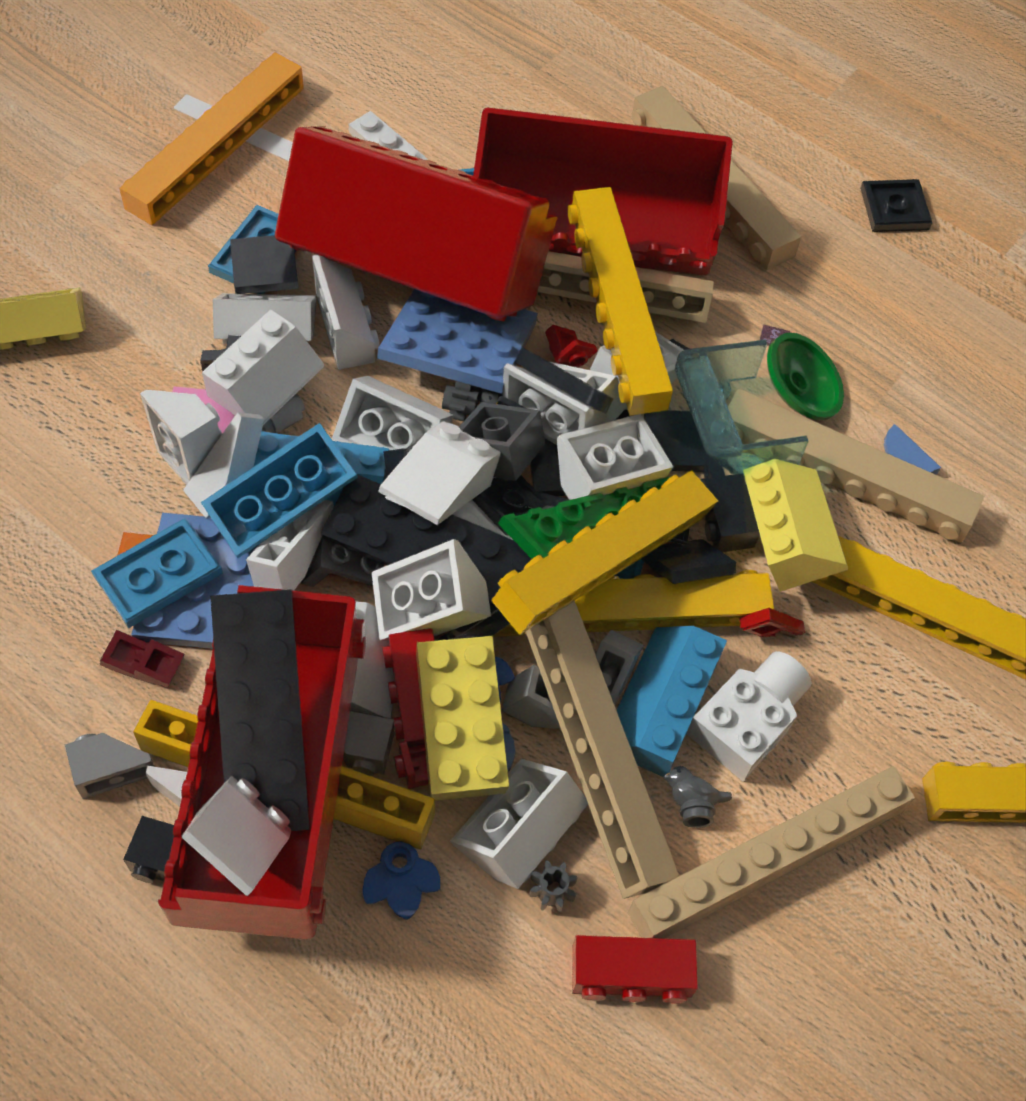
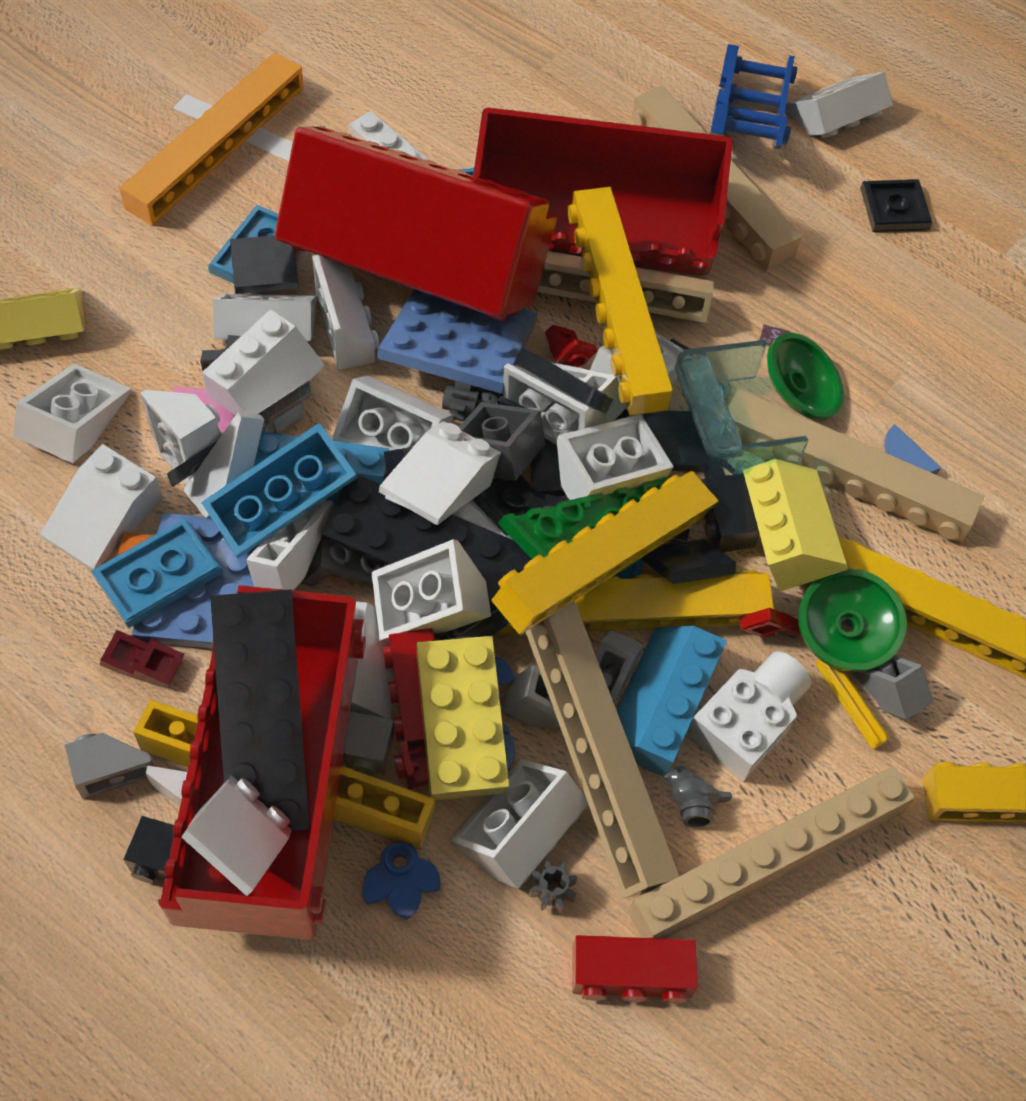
none -> white slope [13,364,131,463]
none -> white slope [40,444,163,570]
none -> black sticker [167,381,312,487]
none -> blue fence [710,44,798,150]
none -> white slope [786,72,893,138]
none -> green dish [798,569,907,672]
none -> yellow axle [816,659,889,749]
none -> light grey slope [852,655,934,720]

